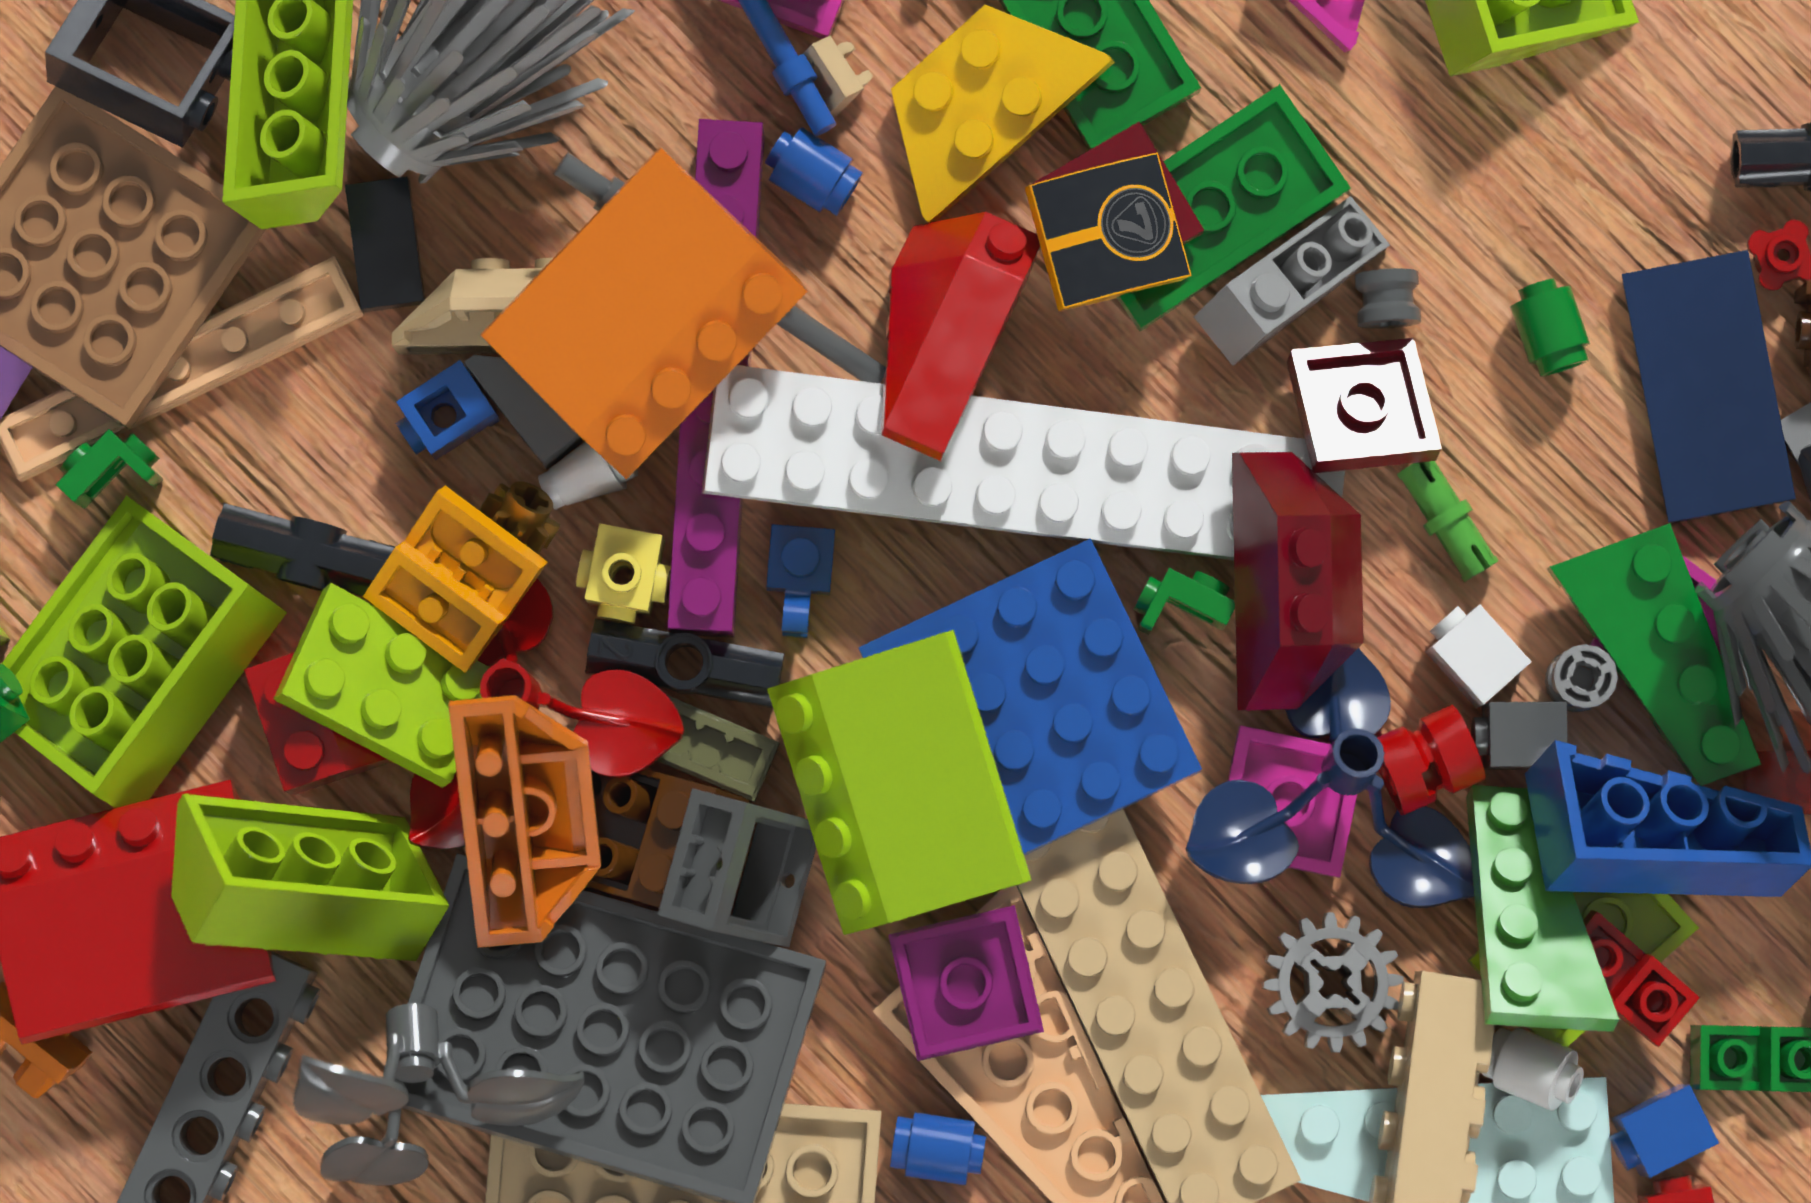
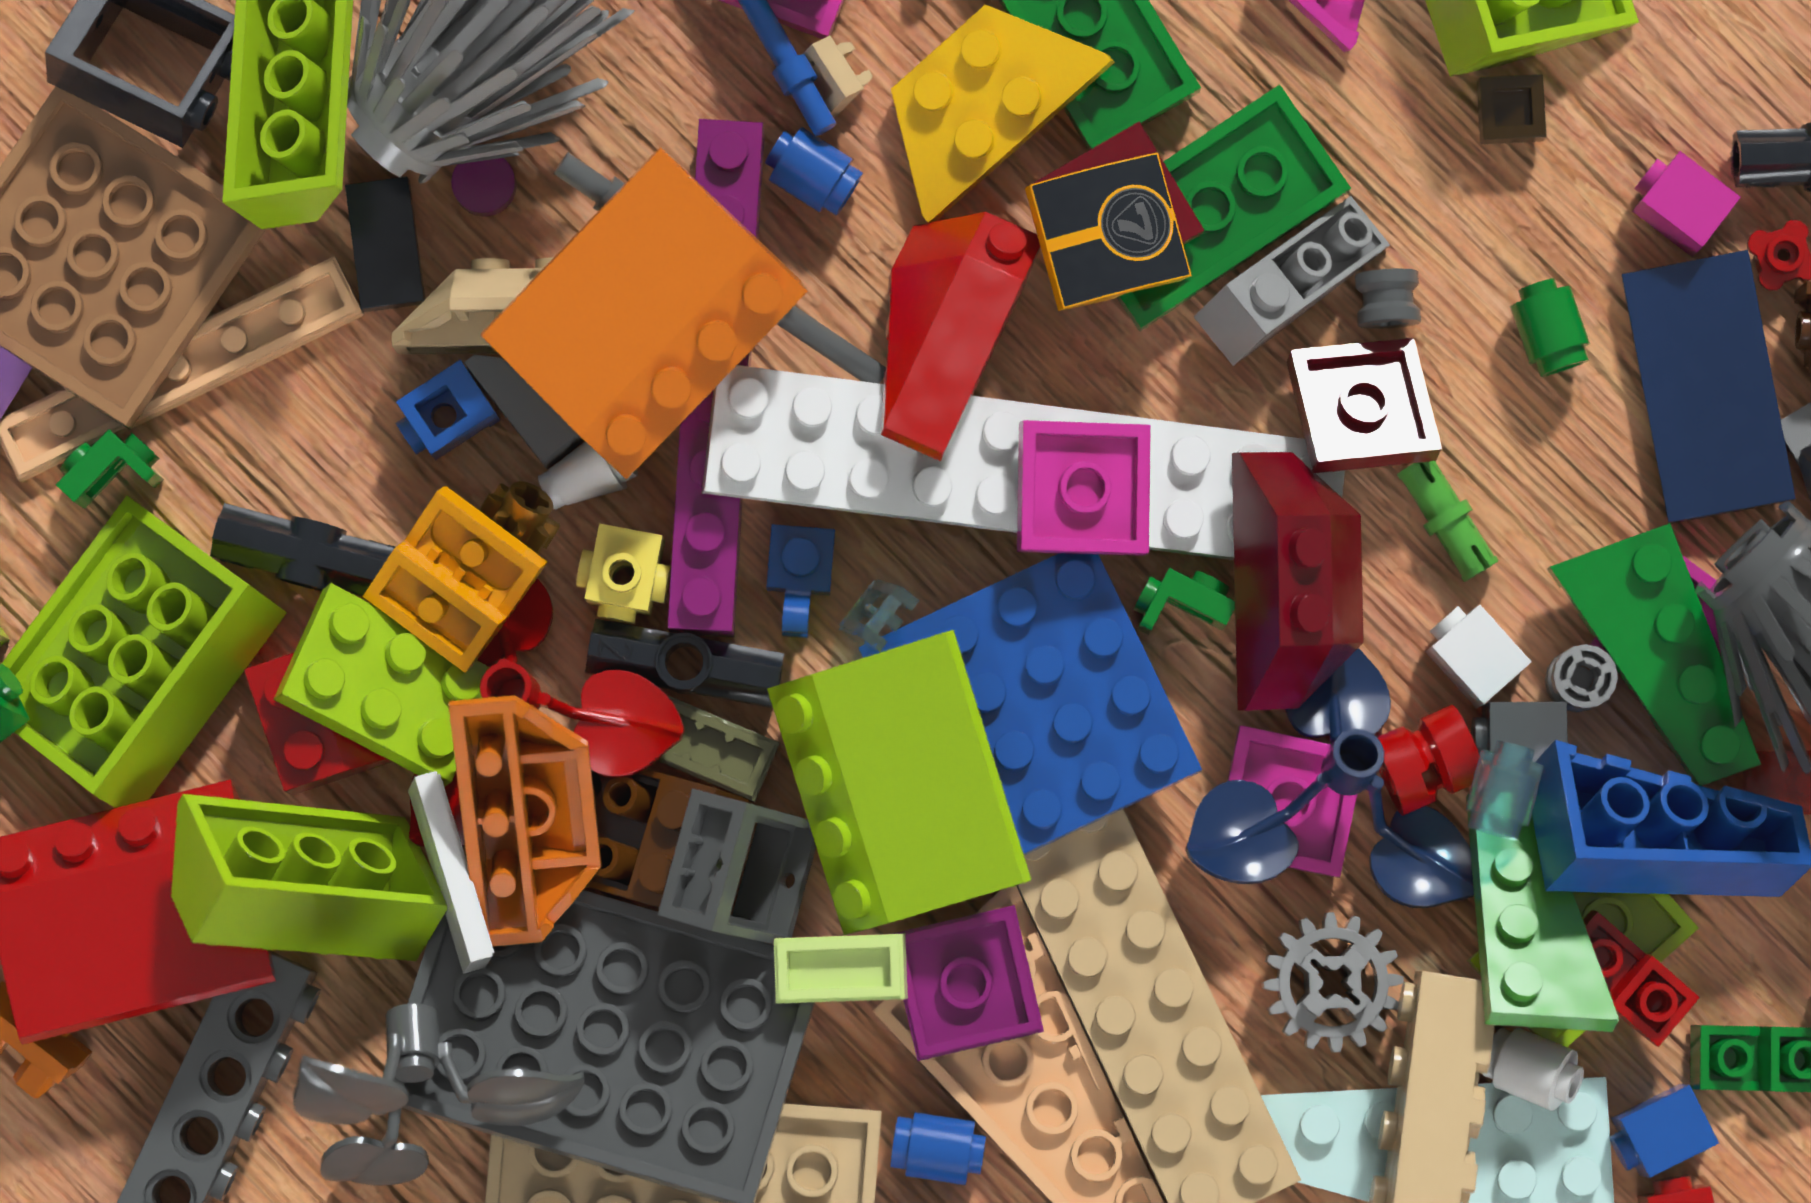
none -> white tile [408,771,494,974]
none -> magenta tile [451,158,516,217]
none -> yellowish green tile [774,934,908,1004]
none -> clear light blue tile [839,579,920,652]
none -> dark pink plate [1017,420,1151,556]
none -> clear light blue brick [1465,741,1544,840]
none -> dark brown plate [1477,74,1547,144]
none -> dark pink brick [1632,151,1741,257]

